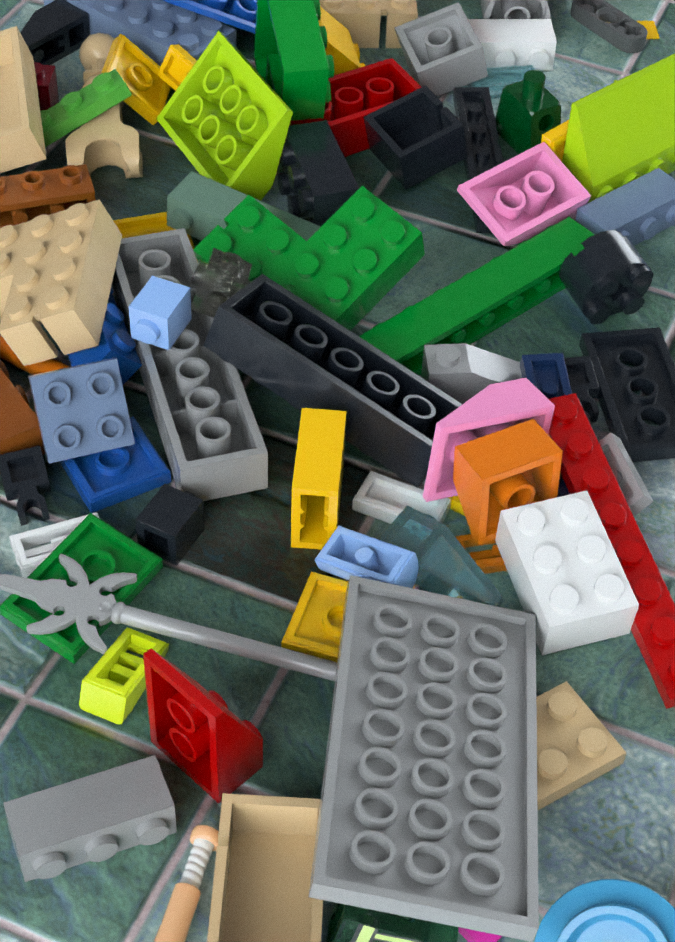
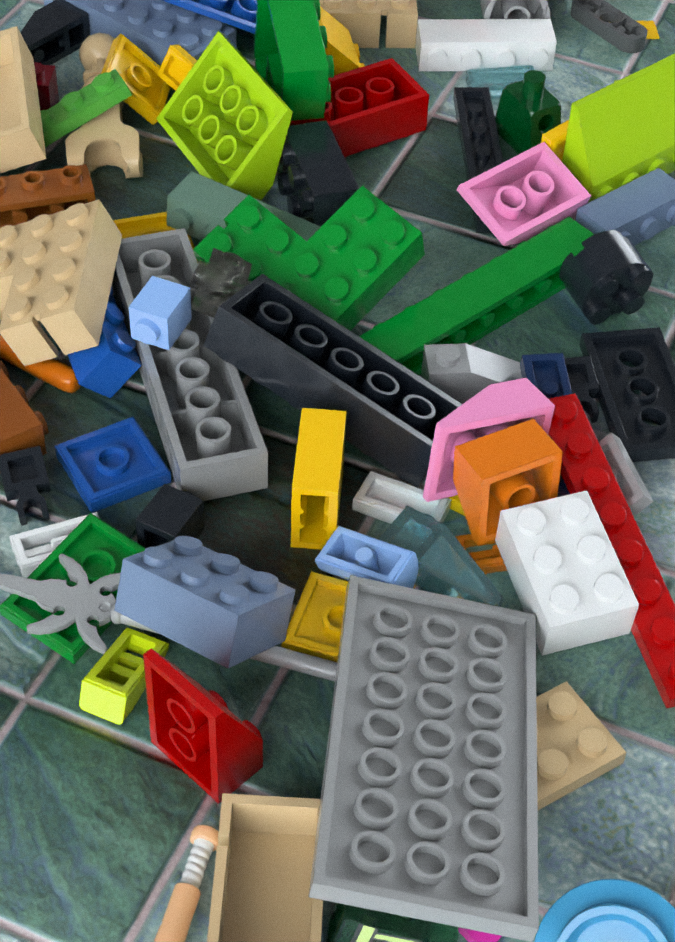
light grey brick [3,755,177,882] -> none
sand blue plate [28,358,135,464] -> none
black piece [363,85,468,190] -> none
light grey slope [394,2,488,96] -> none
none -> sand blue brick [114,536,295,669]

